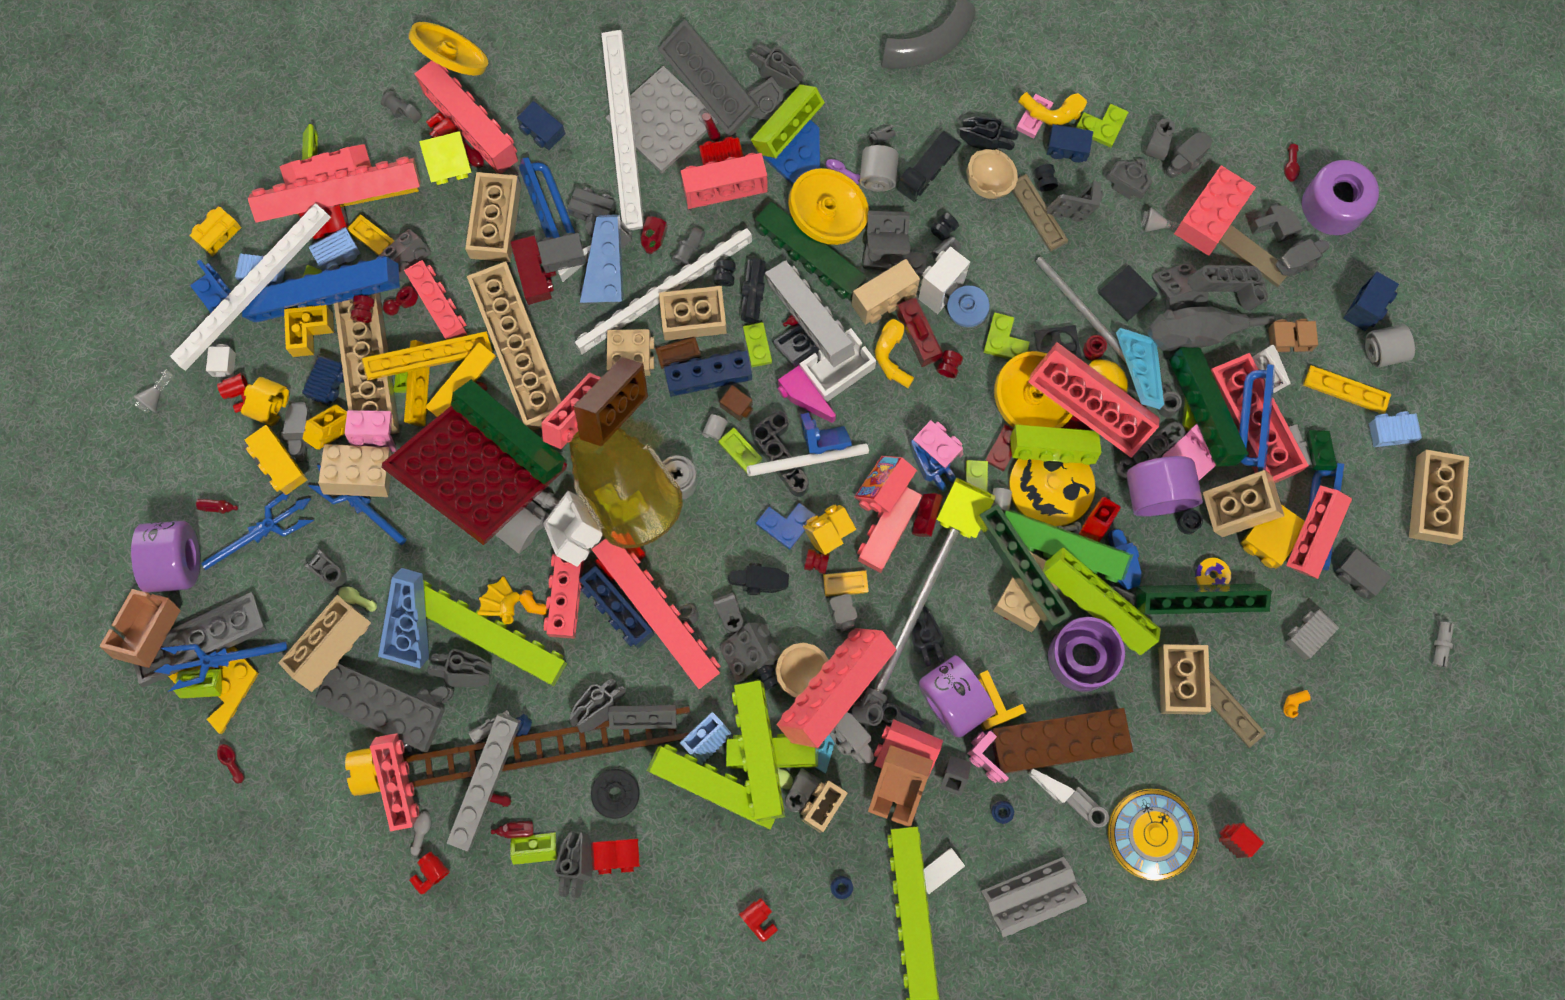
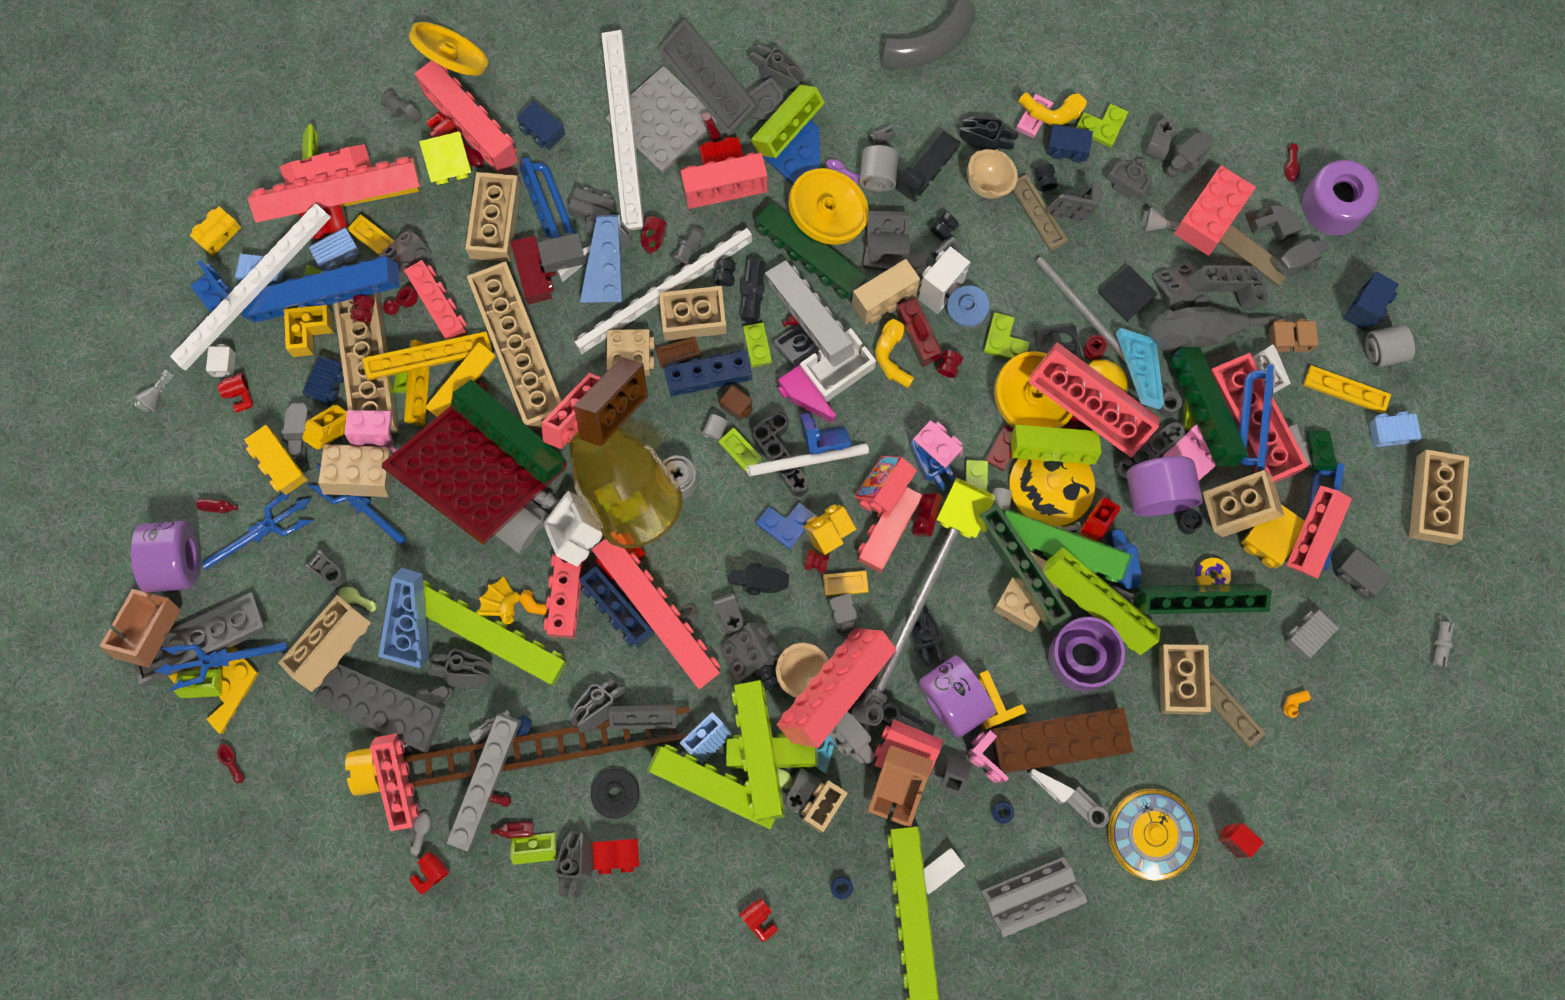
yellow brick [241,377,289,426] -> none

